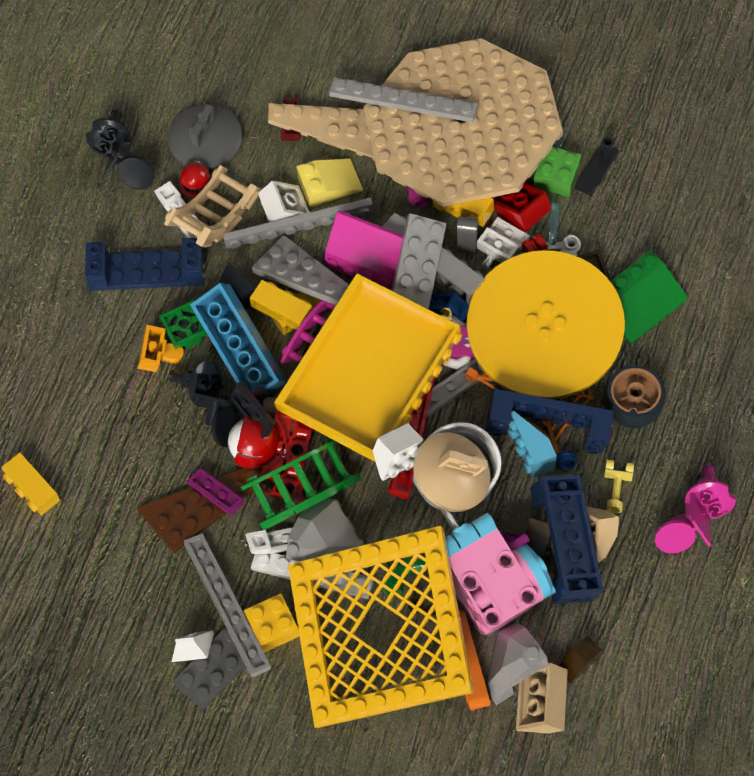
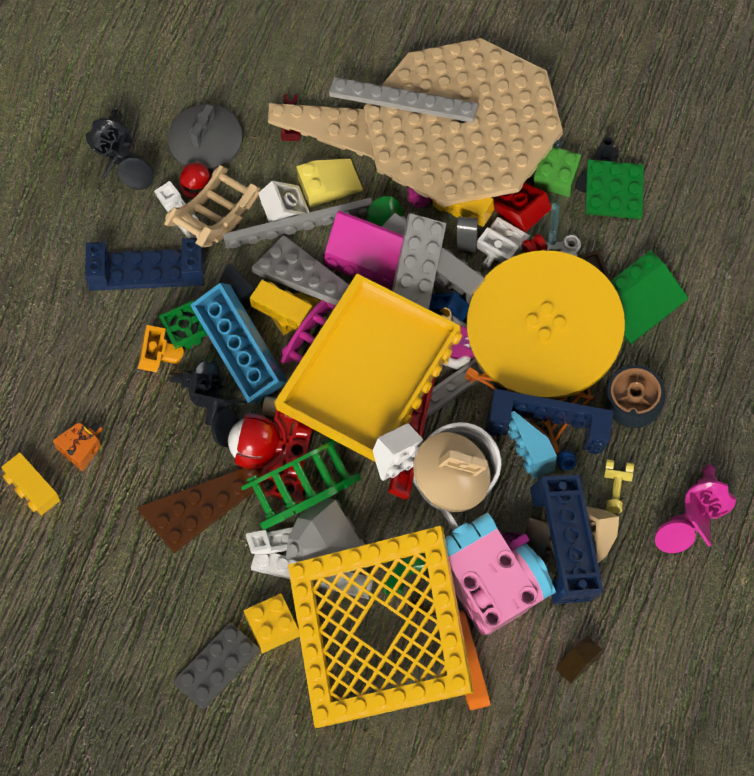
white slope [172,630,214,662] -> none
light grey plate [184,534,271,678] -> none
magenta tile [187,467,245,517] -> none
black piece [230,382,275,439] -> none
light grey brick [486,622,548,705] -> none
tan slope [516,663,568,734] -> none
none -> orange torso [53,422,103,471]
none -> green dish [366,196,403,227]
none -> green plate [585,159,644,220]

